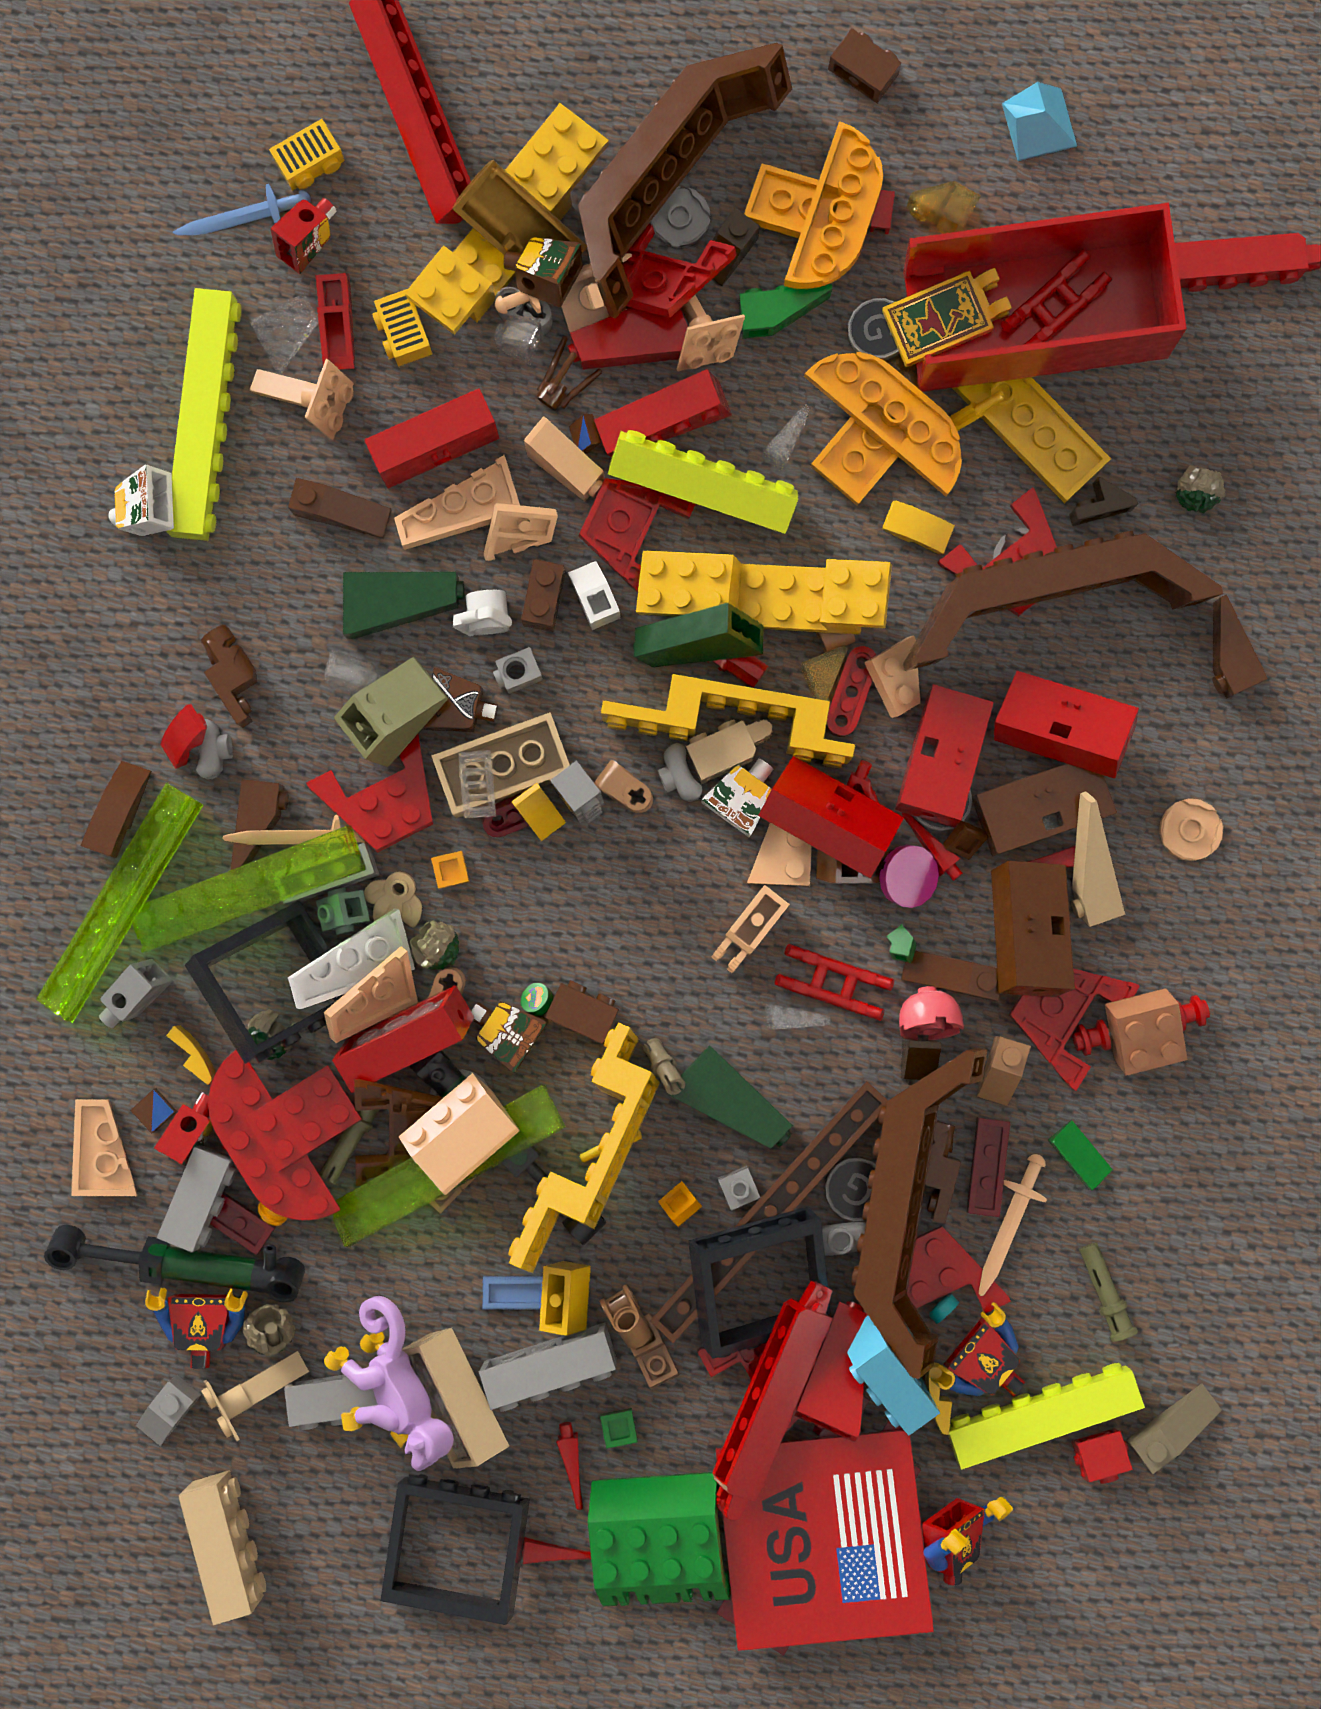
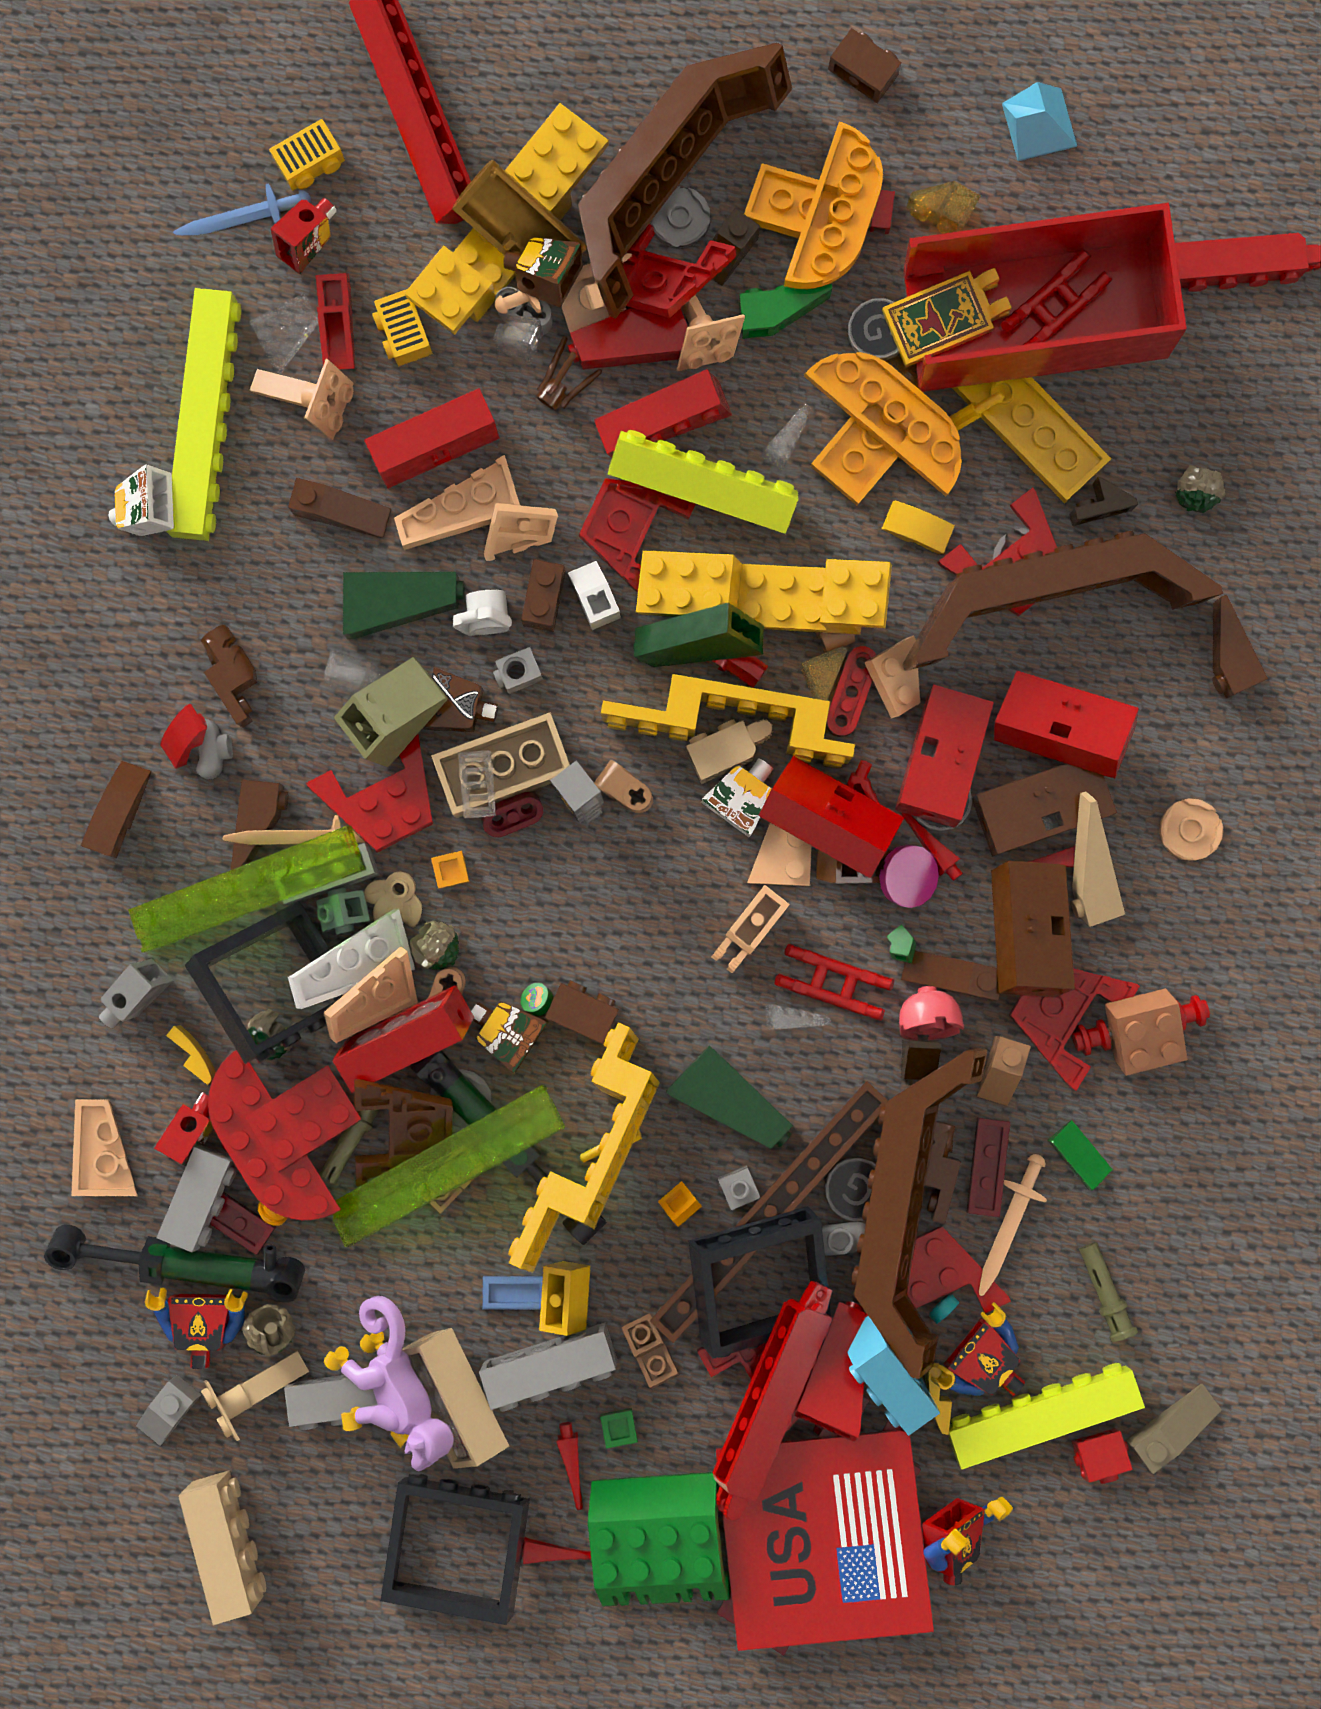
clear neon green plate [36,783,204,1023] -> none
tile [130,1088,177,1134] -> none
light nougat slope [399,1073,520,1195] -> none
yellow slope [512,783,566,841] -> none
light nougat slope [524,416,604,502] -> none
reddish brown tile [569,414,601,454] -> none
medium nougat piece [599,1284,651,1348] -> none
dark tan pin [643,1038,685,1095] -> none
light grey piece [657,743,702,802] -> none
reddish brown tile [943,820,988,860] -> none

